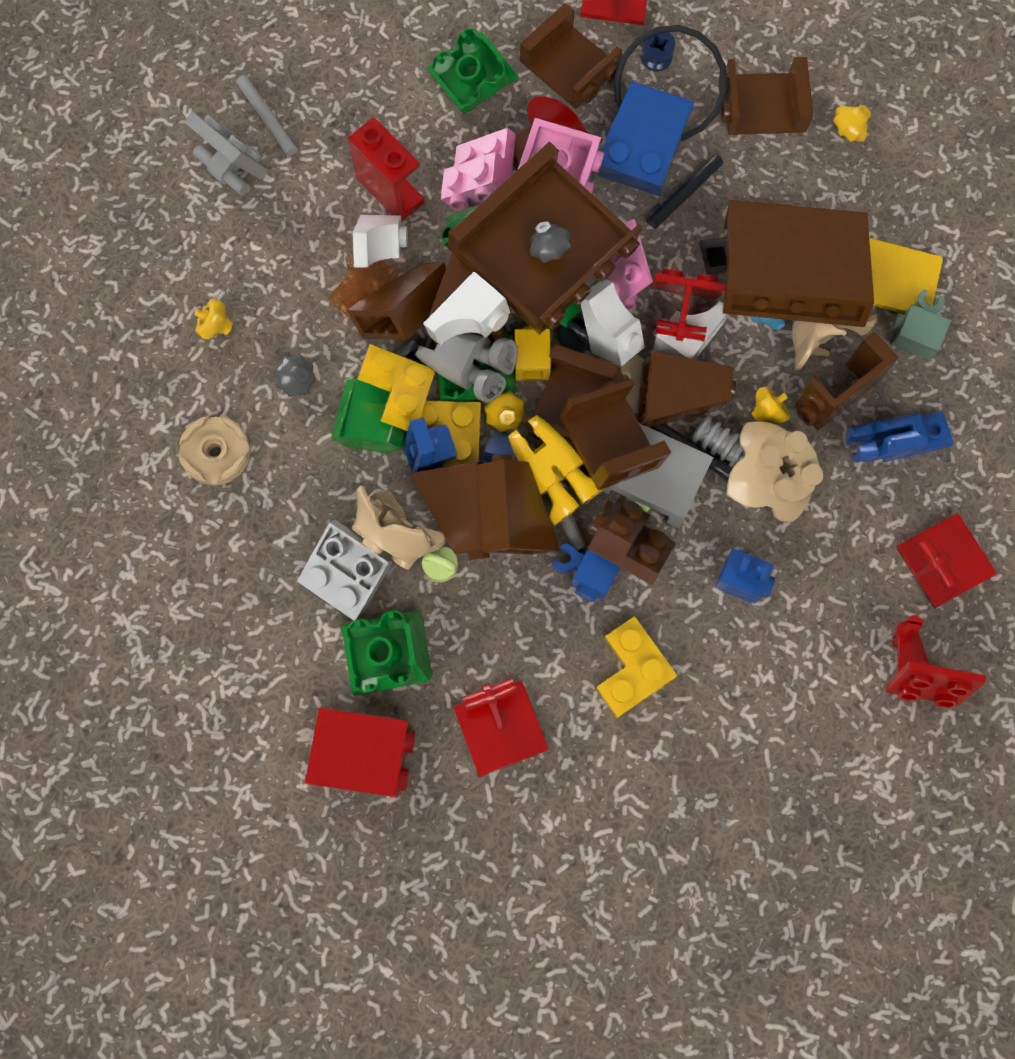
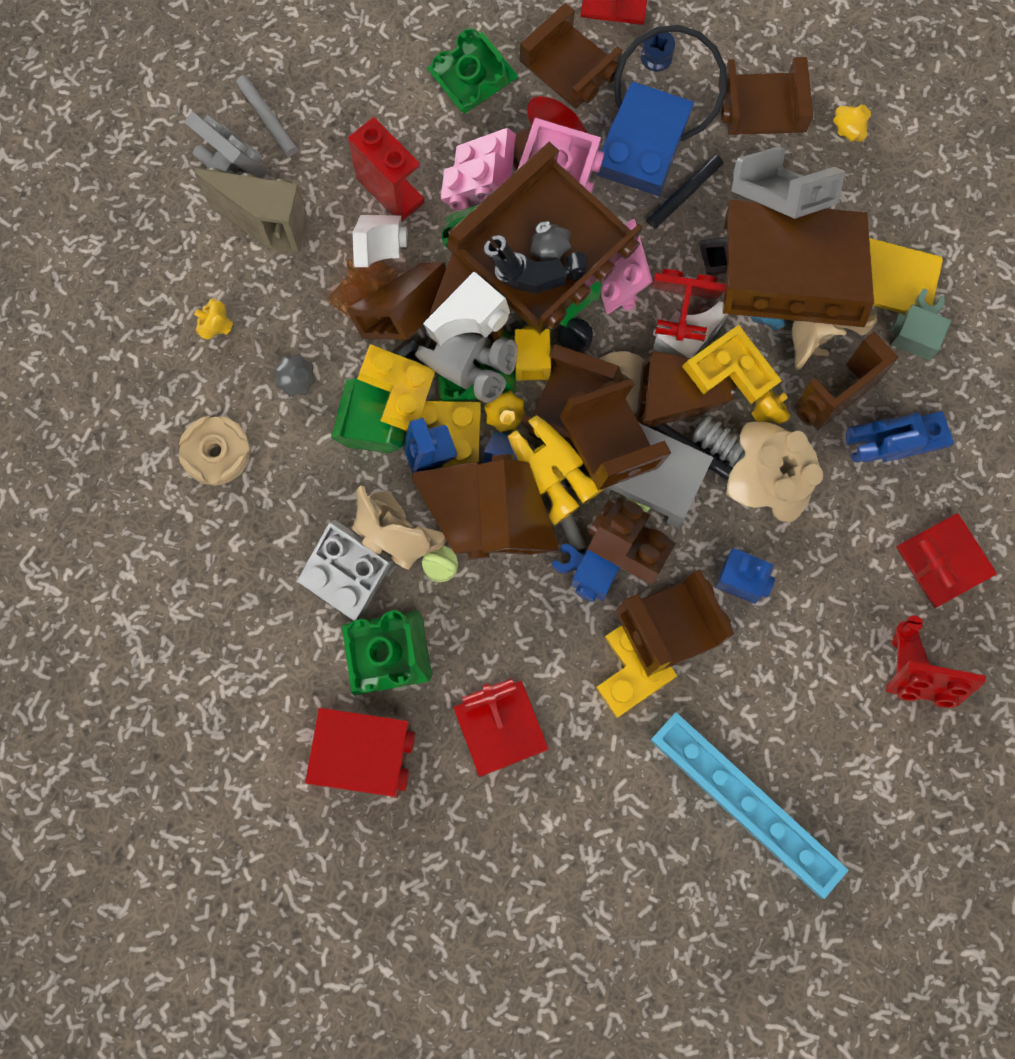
white arch [580,280,645,366] -> none
none -> dark tan slope [194,168,307,253]
none -> black arm [484,235,587,294]
none -> reddish brown panel [615,569,734,677]
none -> medium azure plate [650,712,849,899]
none -> yellow plate [682,325,782,404]
none -> light grey panel [731,146,845,219]

